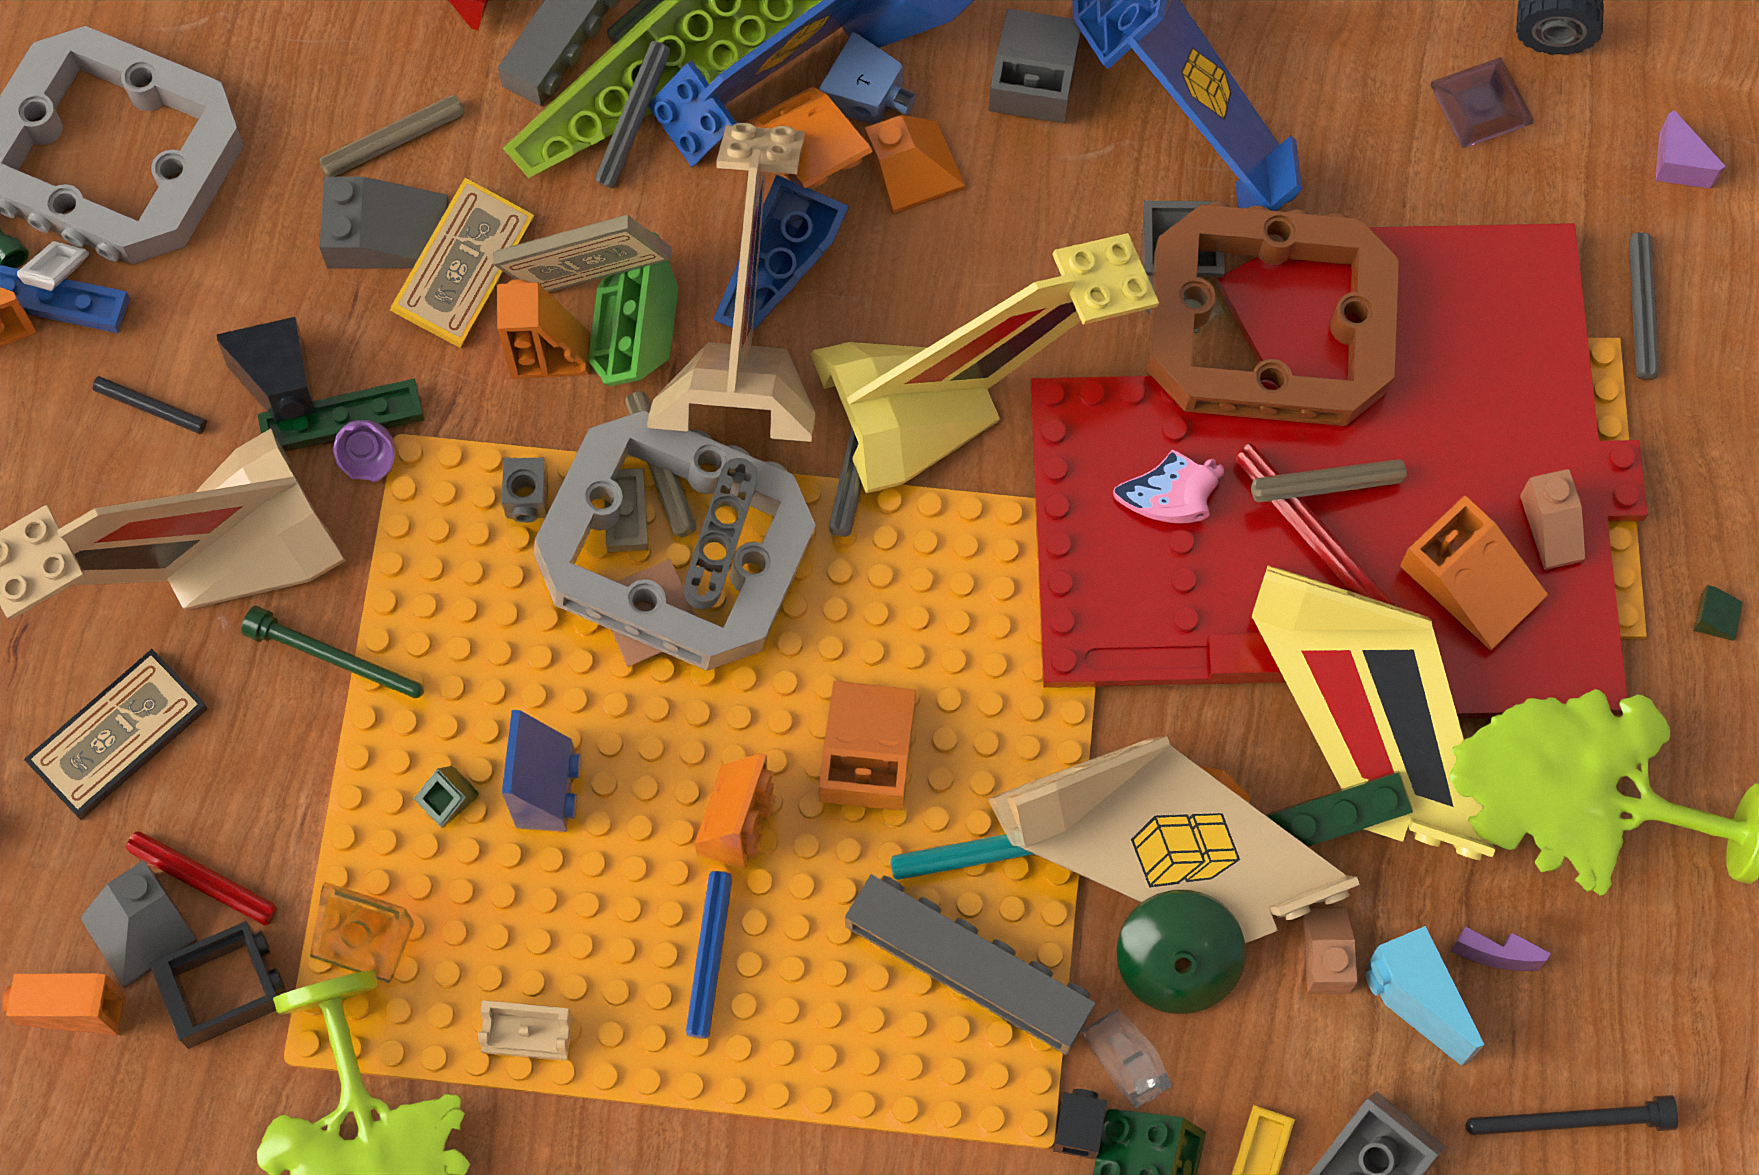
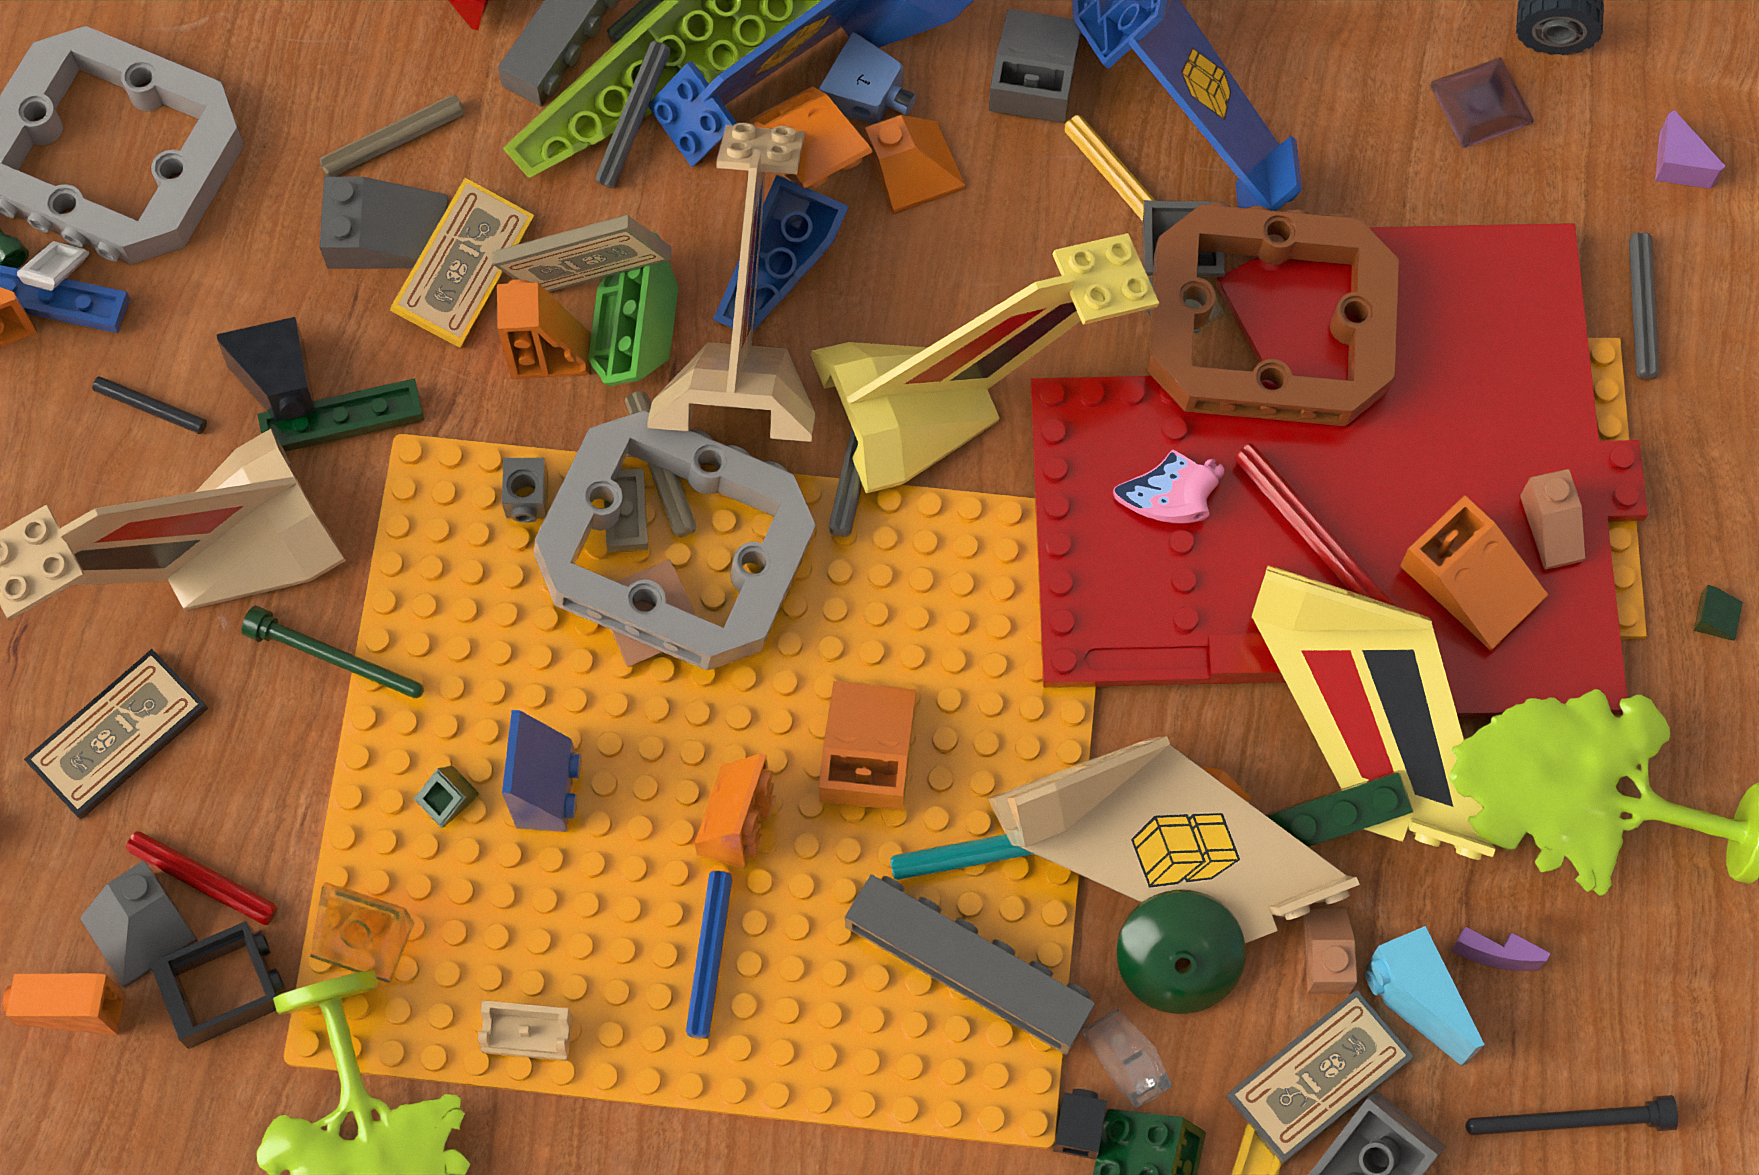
medium lavender hair [332,420,396,482] -> none
dark grey beam [683,458,758,609] -> none
dark tan axle [1251,459,1407,502] -> none
none -> yellow axle [1064,115,1156,221]
none -> tile [1226,990,1414,1165]

